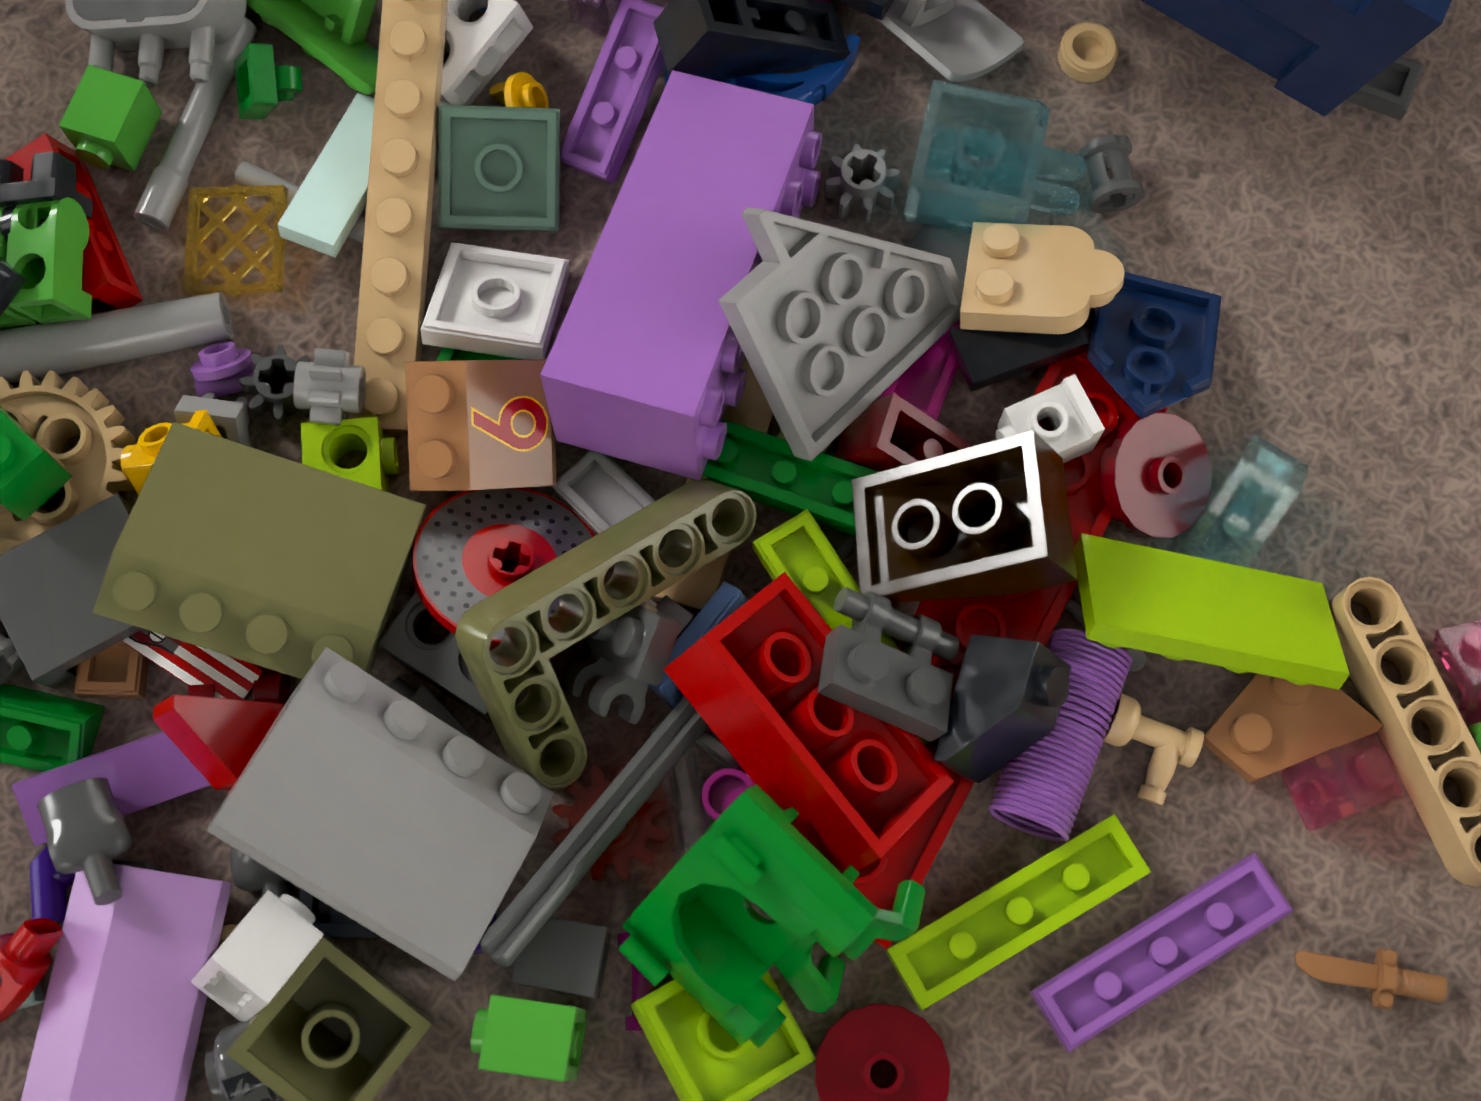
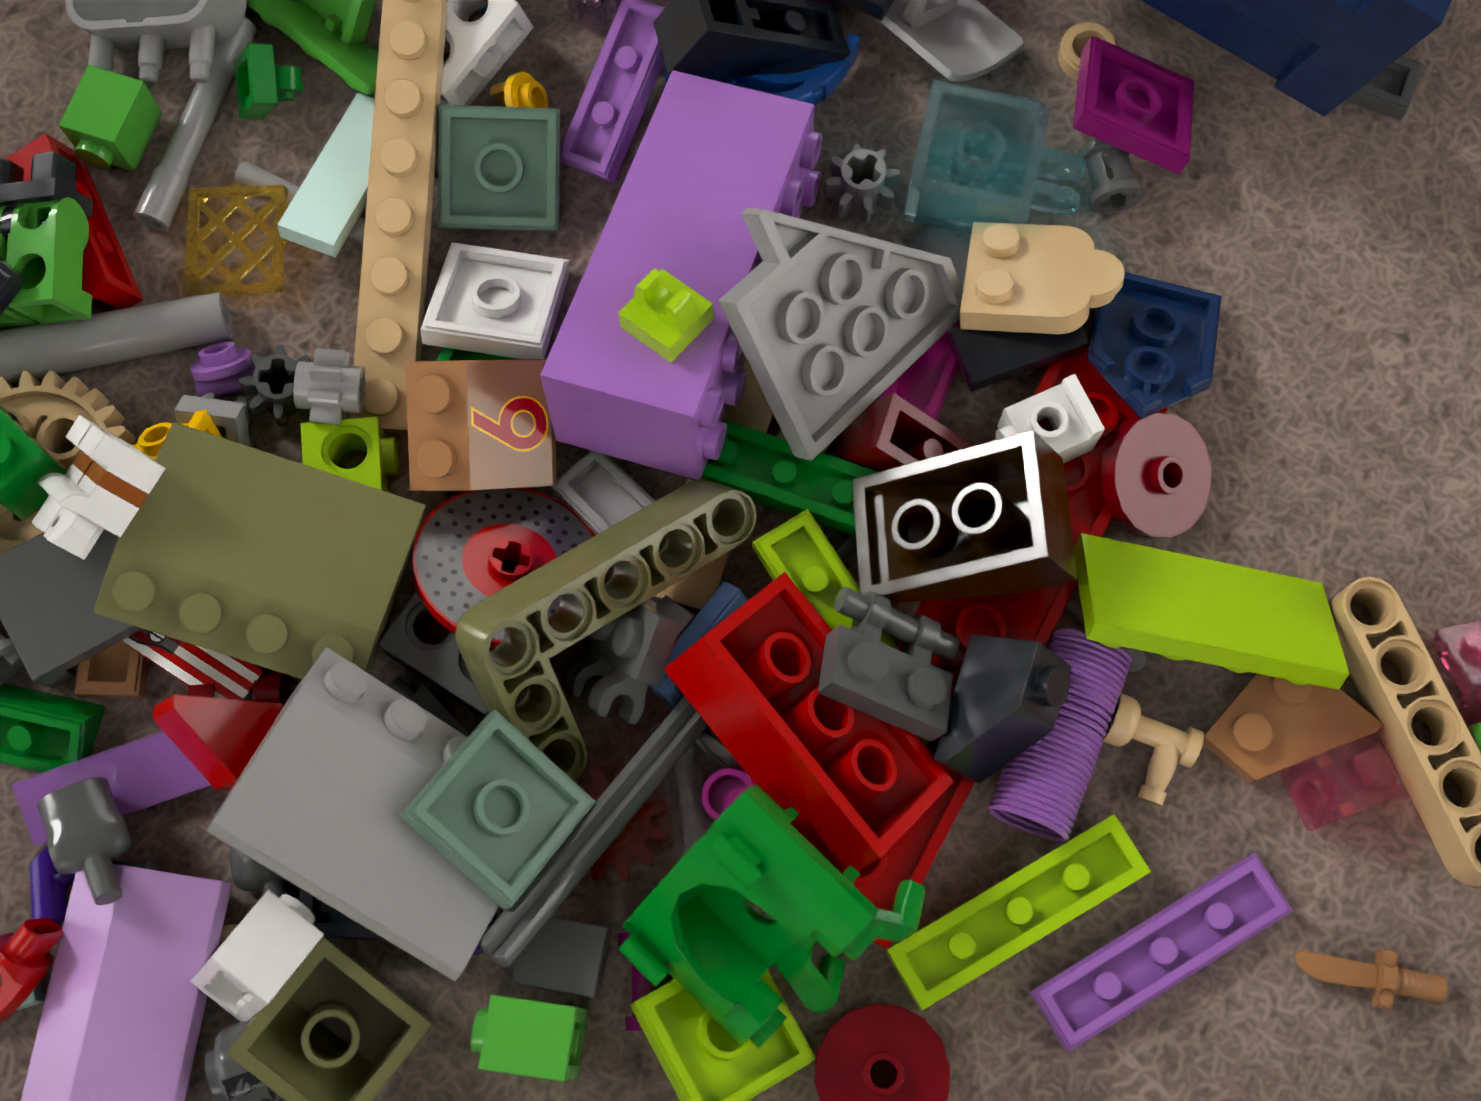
clear light blue slope [1177,434,1309,567] -> none
none -> white hips [32,415,166,560]
none -> sand green tile [399,710,596,910]
none -> lime tile [618,268,714,363]
none -> magenta tile [1072,36,1194,175]

